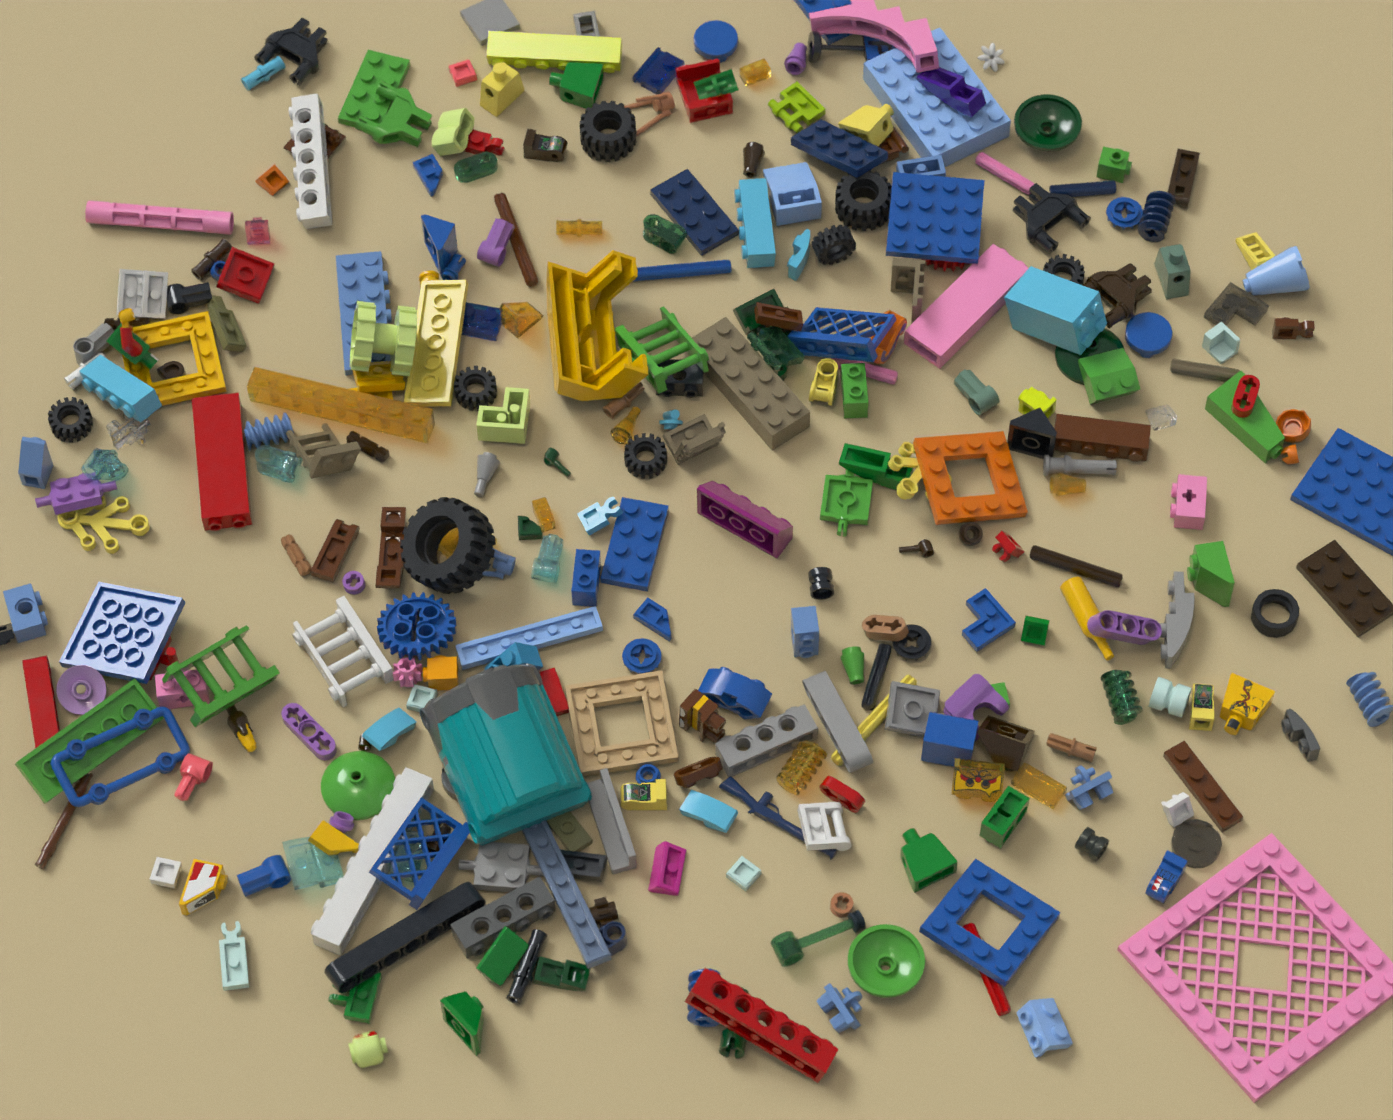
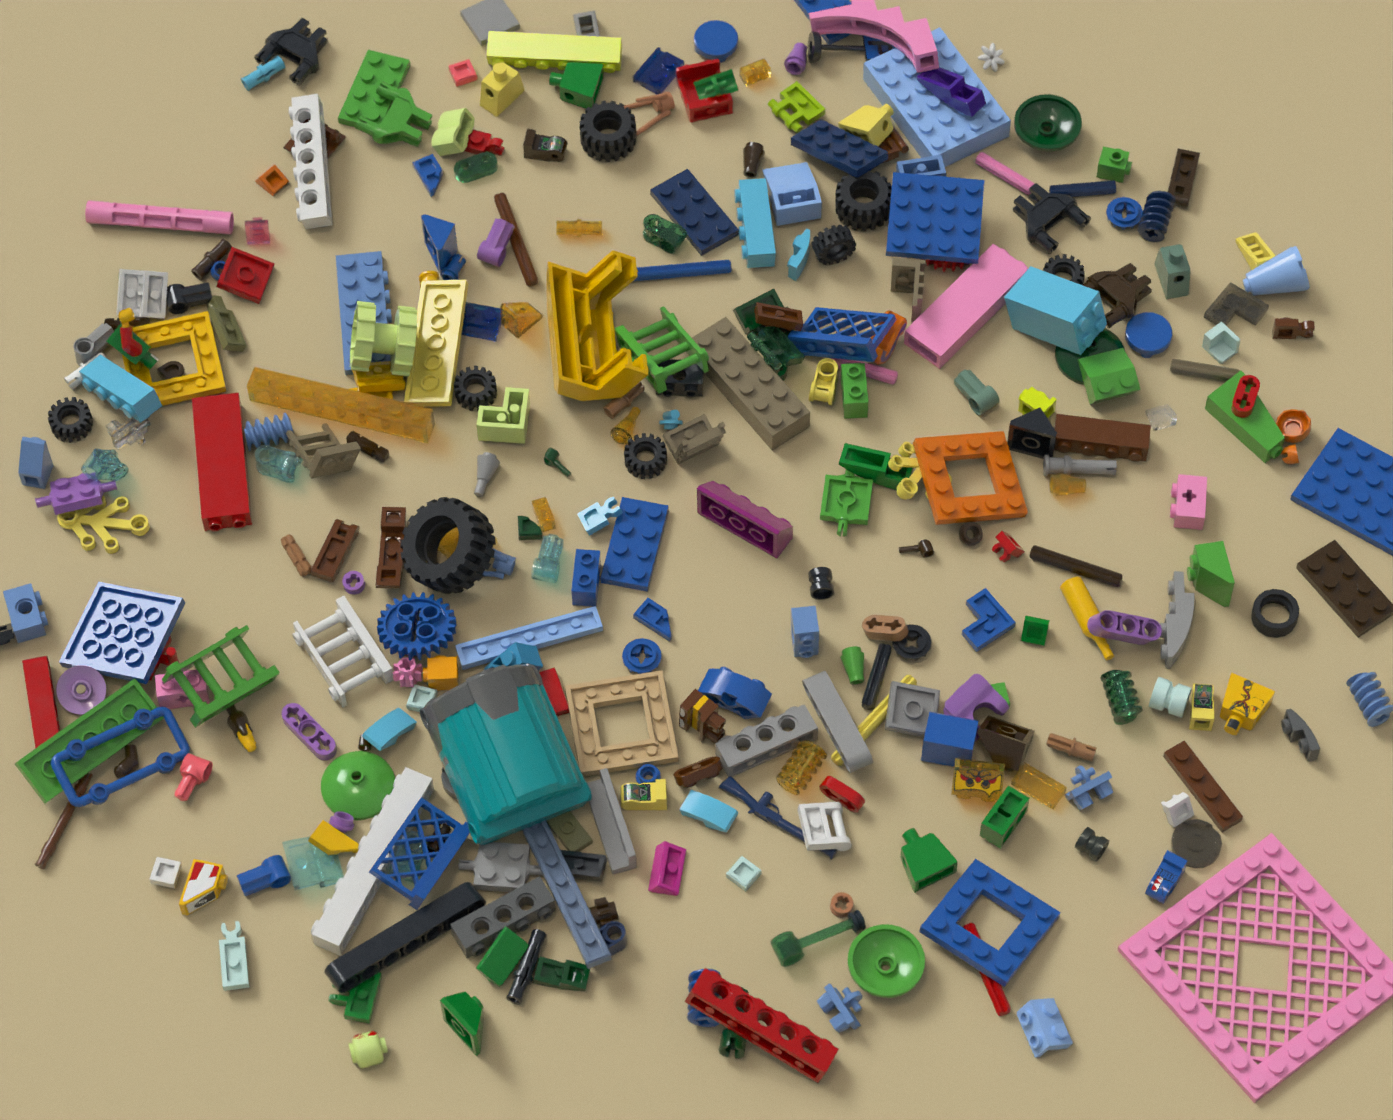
none -> dark brown arm [114,744,139,778]

